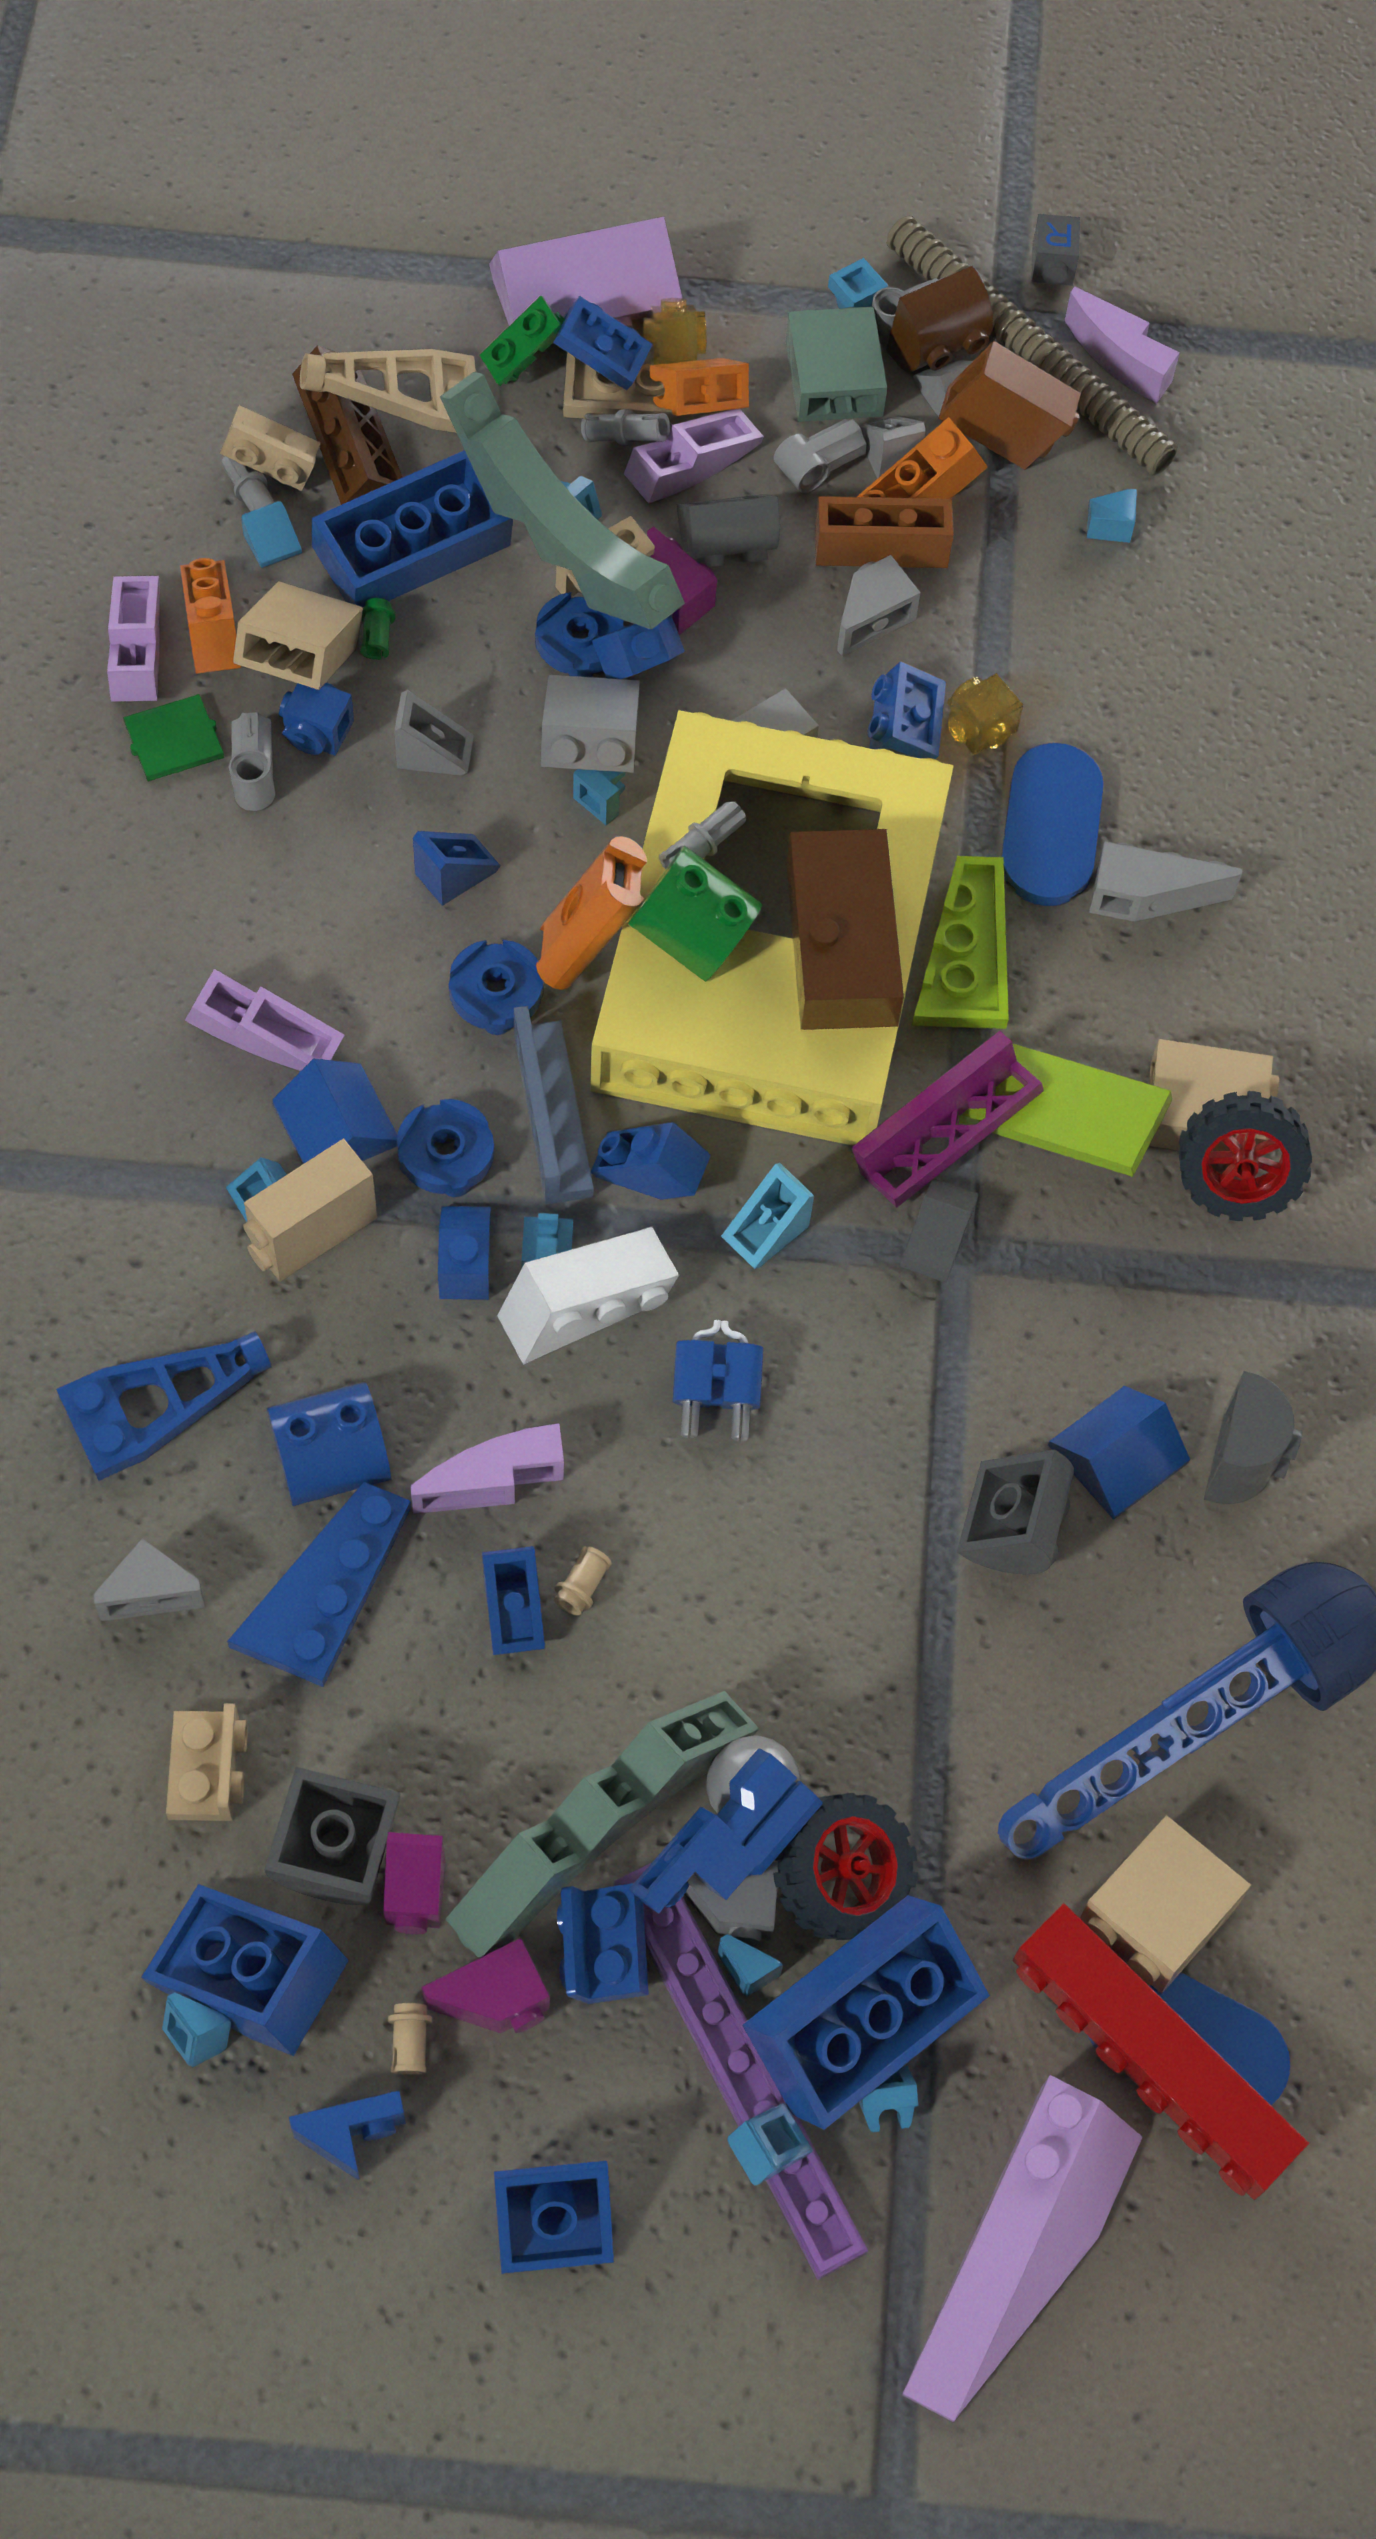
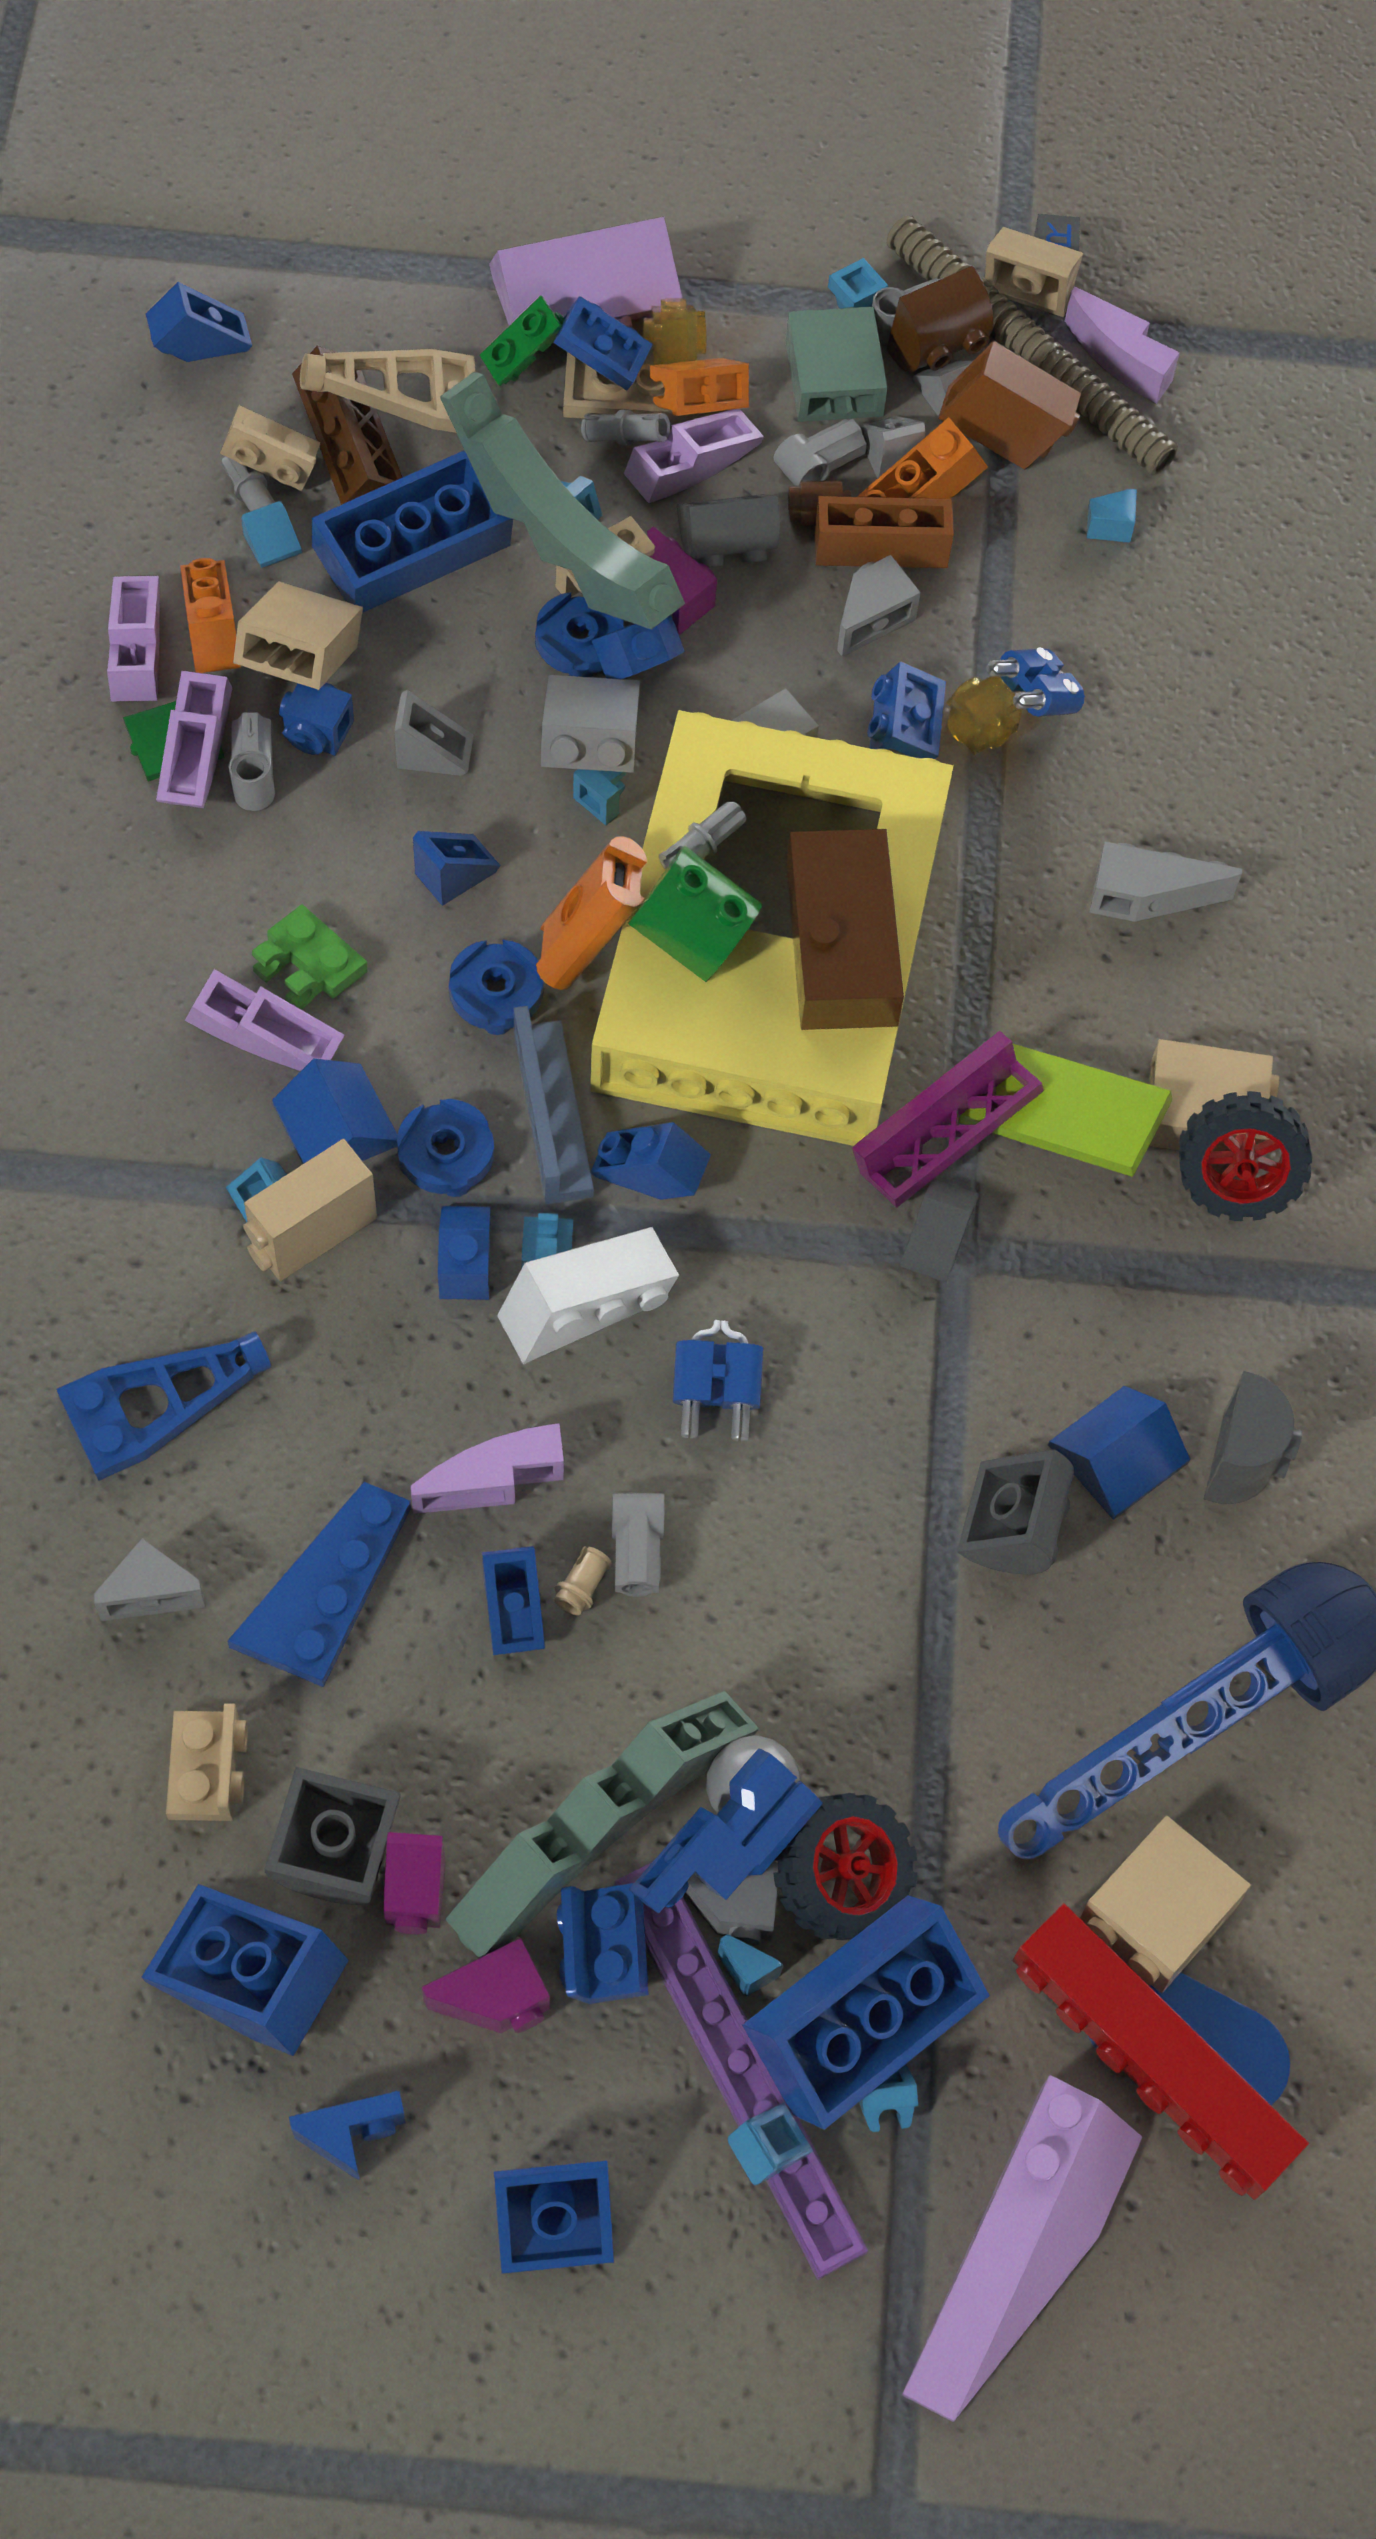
dark azure slope [162,1992,231,2068] -> none
blue brick [267,1382,392,1506] -> none
green pin [360,598,396,660] -> none
tan pin [388,2003,432,2075] -> none
medium azure slope [721,1163,814,1269] -> none
lime wing [912,856,1009,1029] -> none
blue tile [1001,743,1104,906] -> none
none -> blue slope [146,282,252,362]
none -> lavender slope [156,671,232,808]
none -> bright green plate [252,904,367,1010]
none -> light grey piece [612,1493,664,1597]
none -> reddish brown brick [788,481,851,526]
none -> tan slope [985,227,1083,317]
none -> blue piece [987,648,1085,717]

